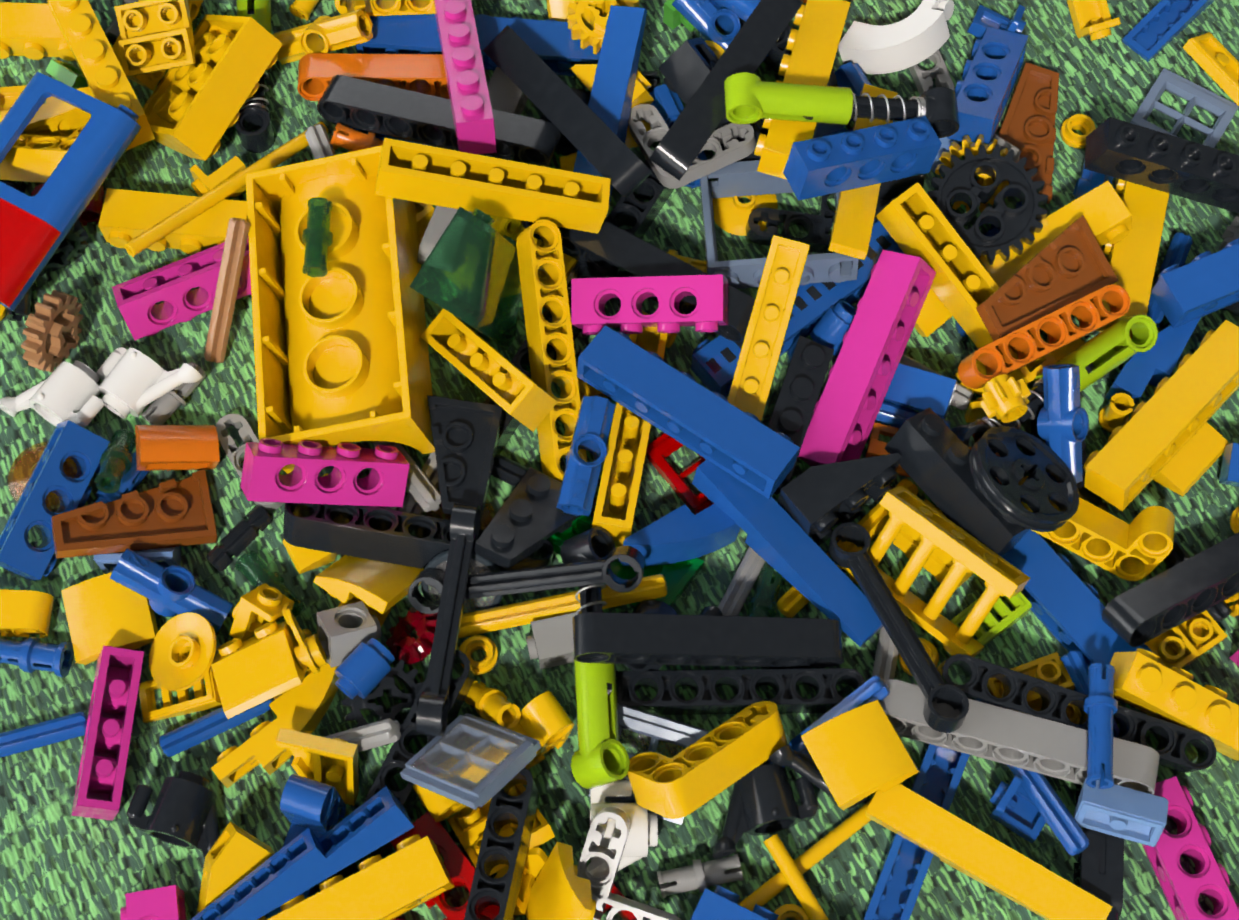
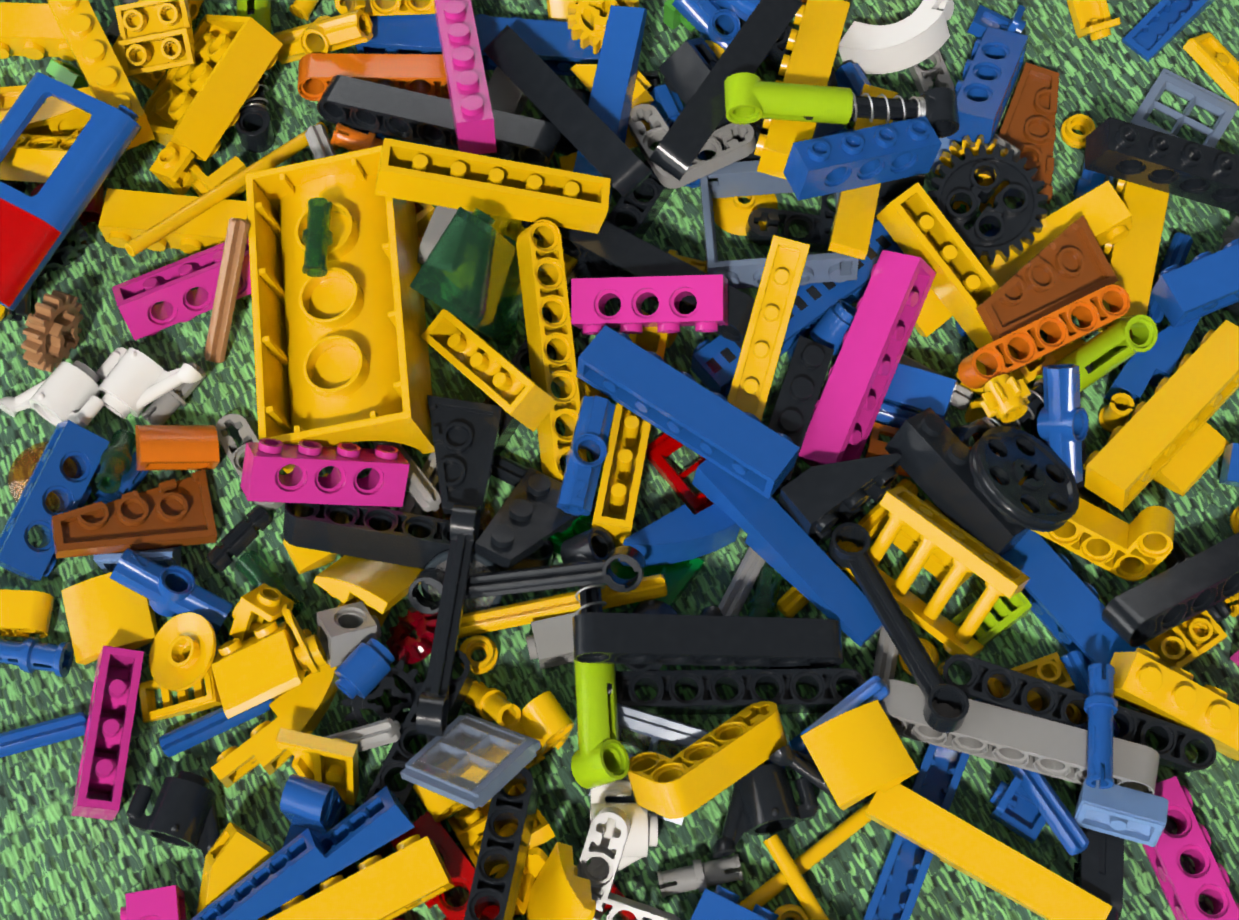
none -> yellow bracket [149,141,203,195]

